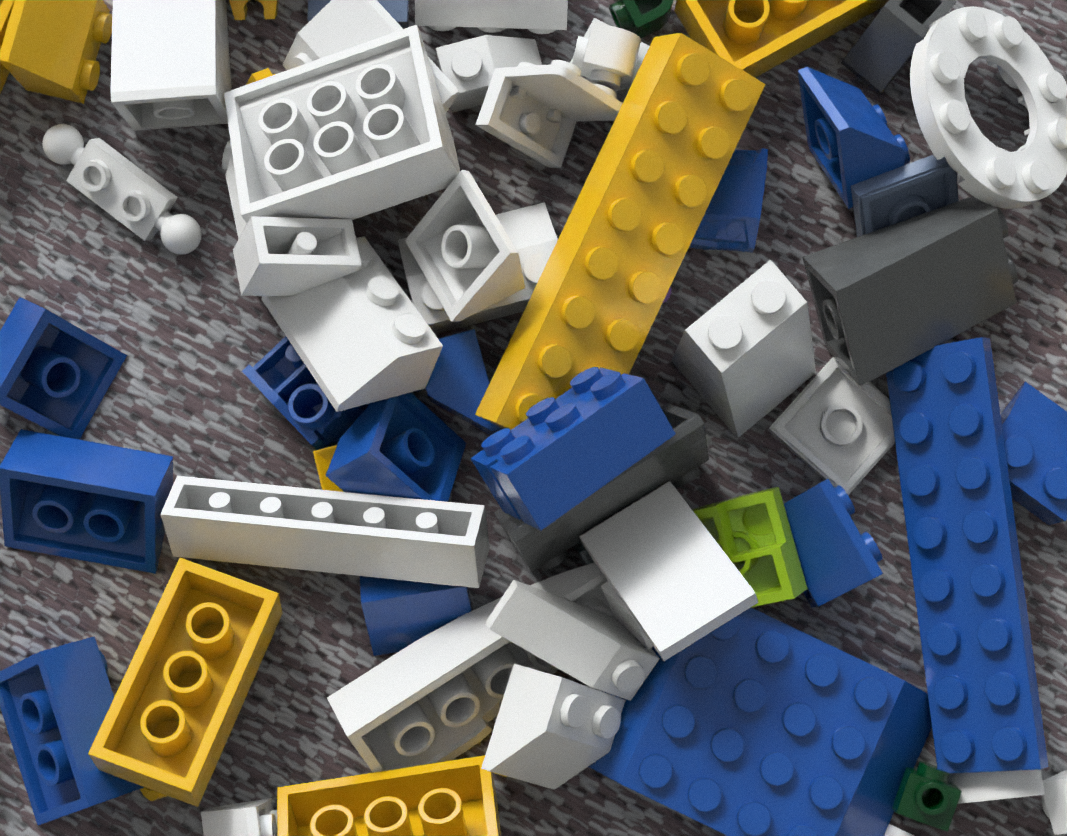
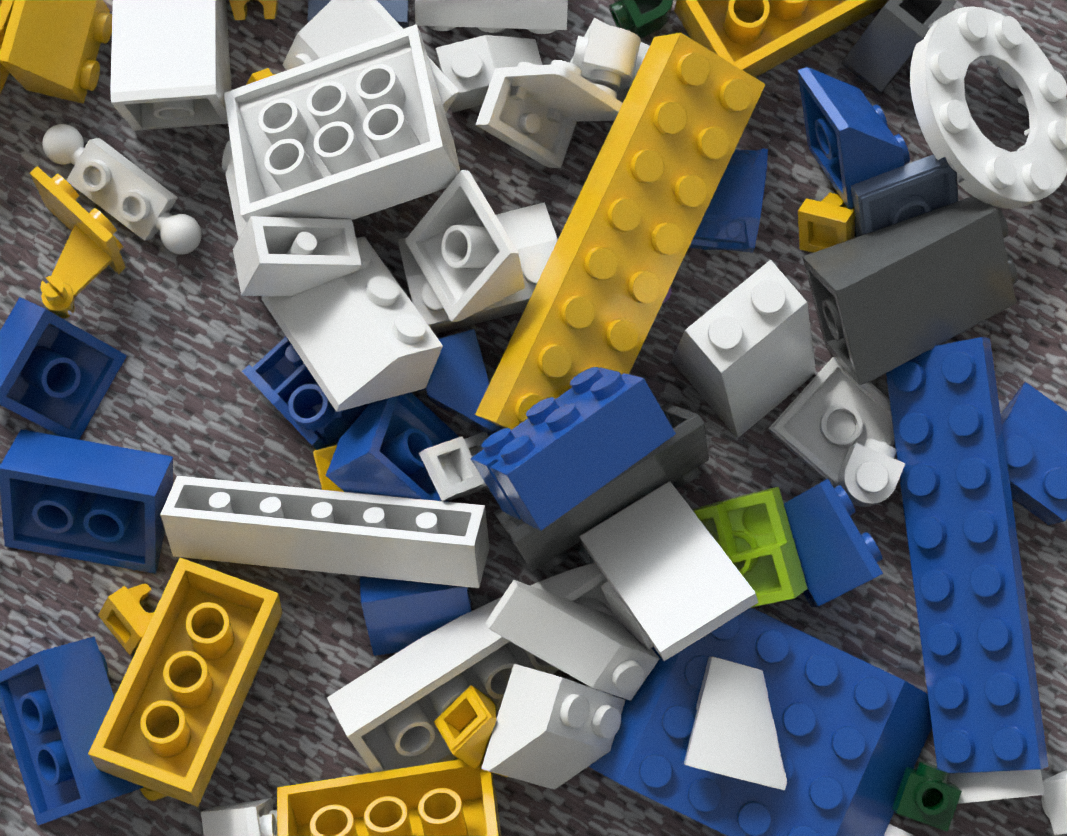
none -> yellow plate [30,166,126,319]
none -> yellow tile [98,584,154,655]
none -> white slope [419,432,489,501]
none -> yellow slope [434,685,496,769]
none -> white slope [684,656,787,790]
none -> yellow tile [798,192,855,253]
none -> white plate [838,439,905,507]

